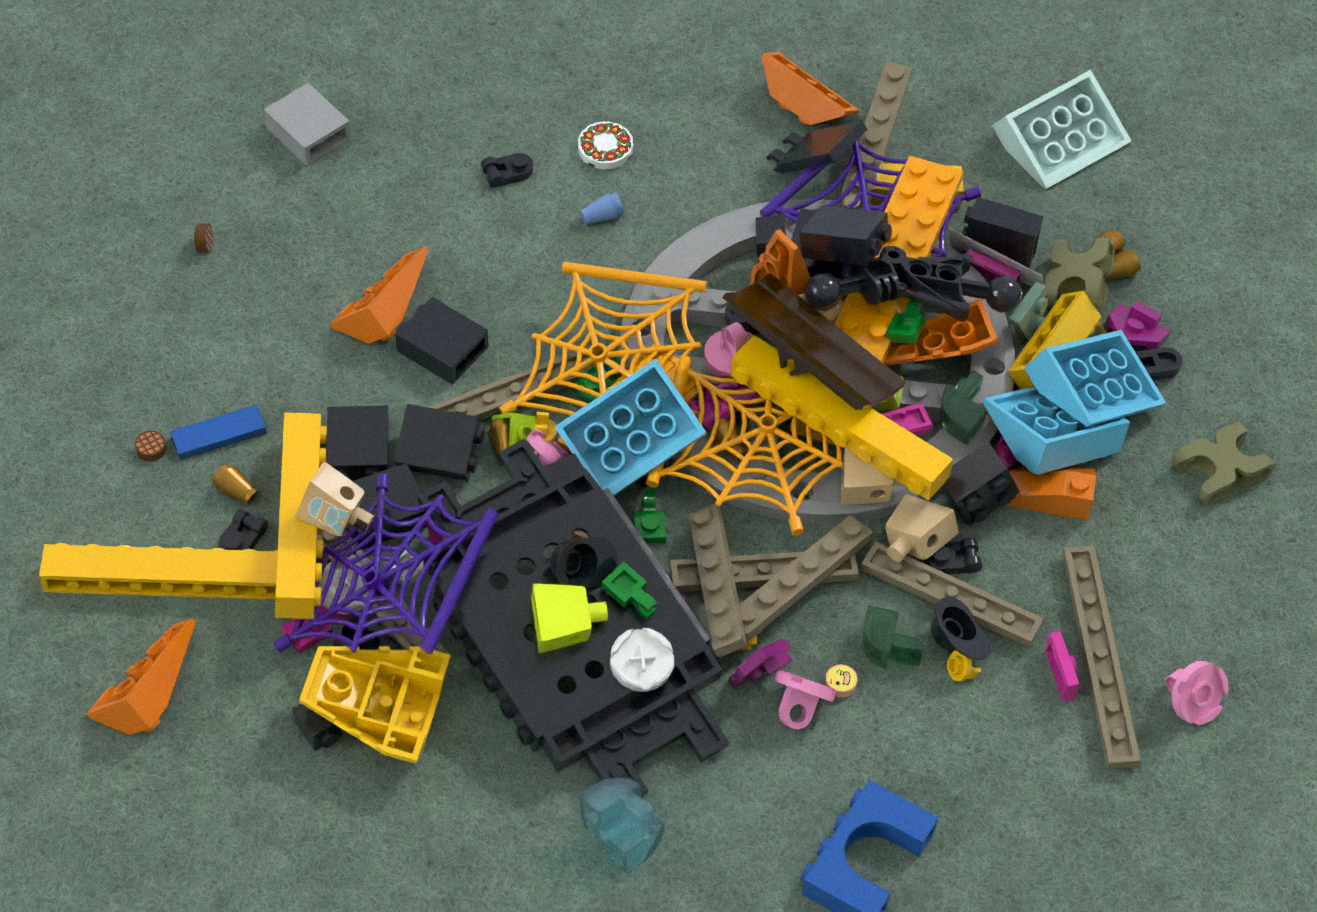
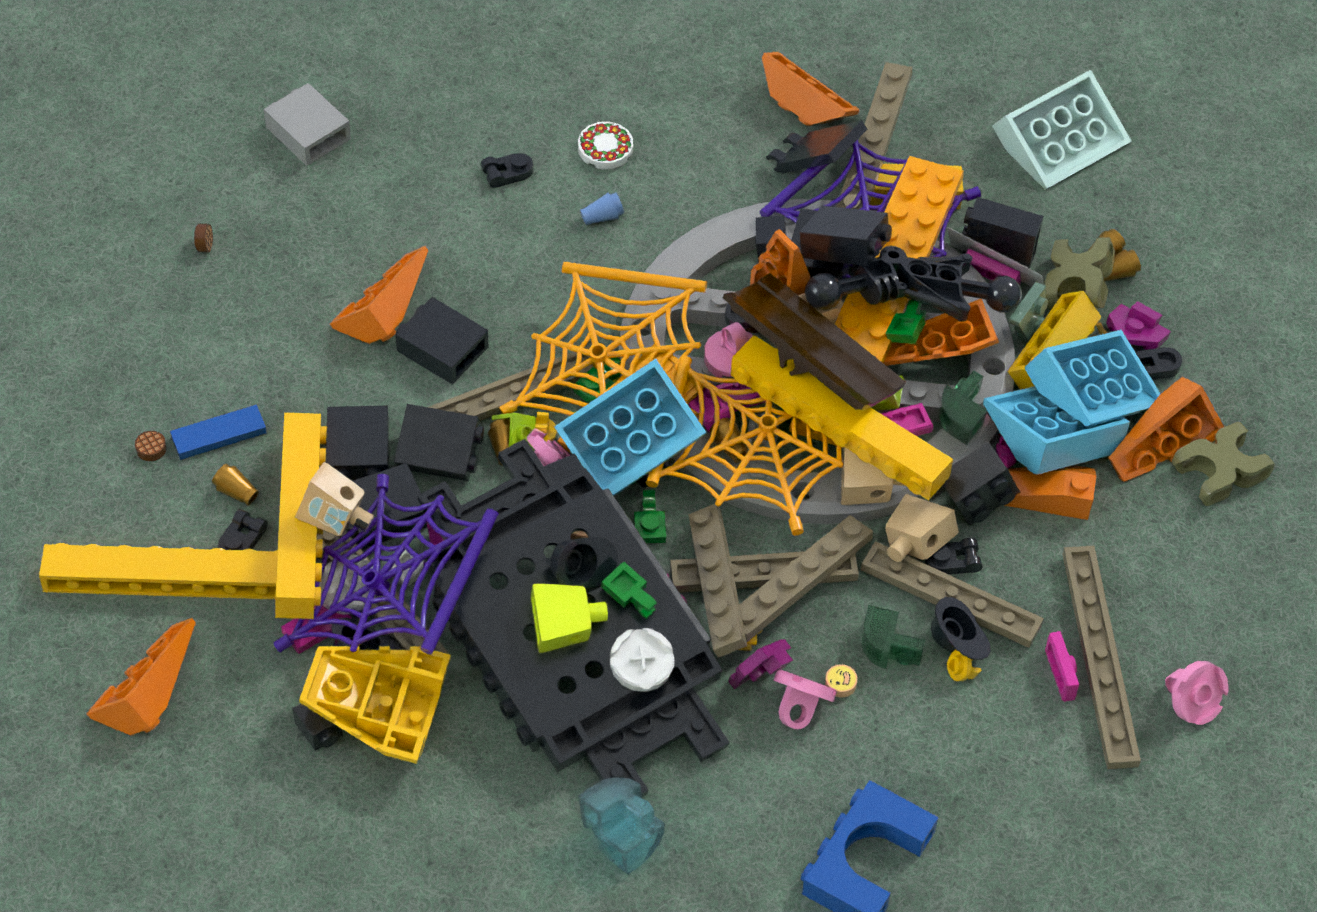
none -> orange wedge [1108,377,1224,482]

